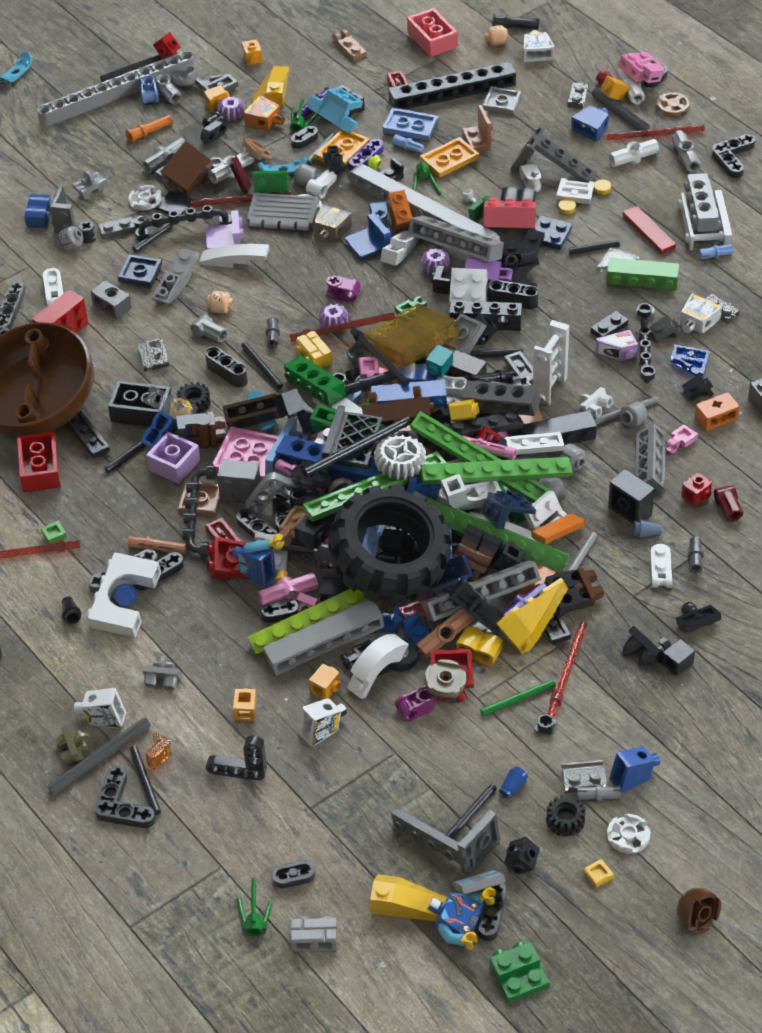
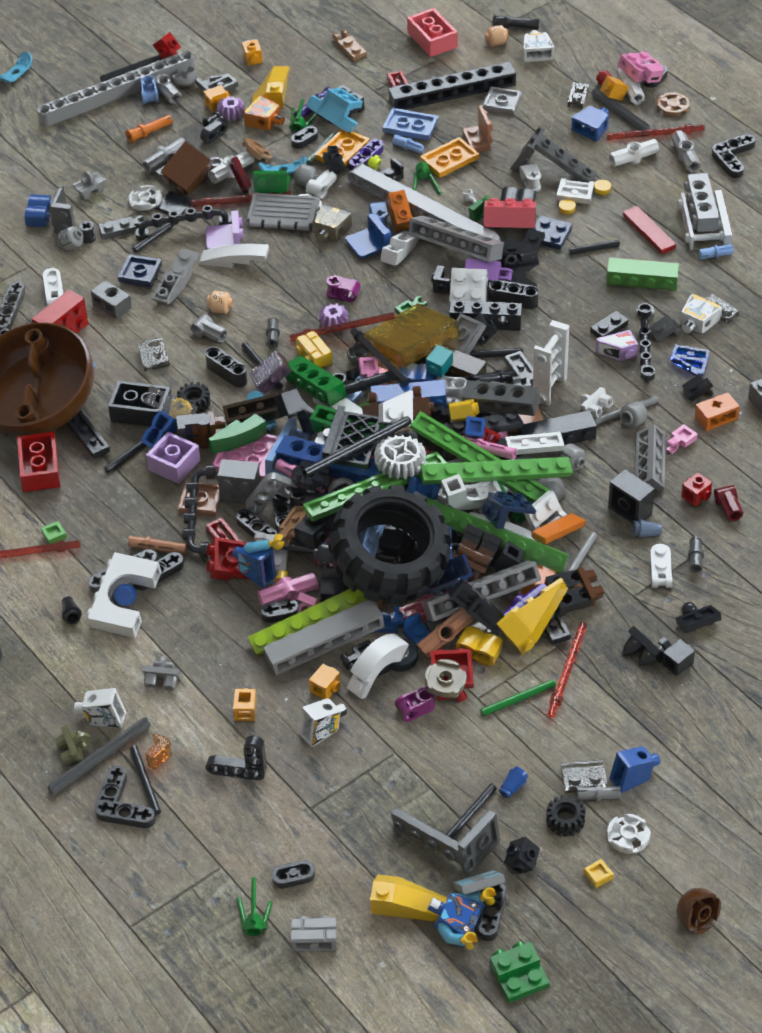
lavender gear [421,248,450,275] -> none
black plate [534,714,557,735] -> none
clear tile [597,247,640,272] -> none
none -> green slope [209,414,267,453]
none -> clear purple brick [249,351,292,394]
none -> white wing [379,390,413,428]
none -> blue plate [464,416,486,439]

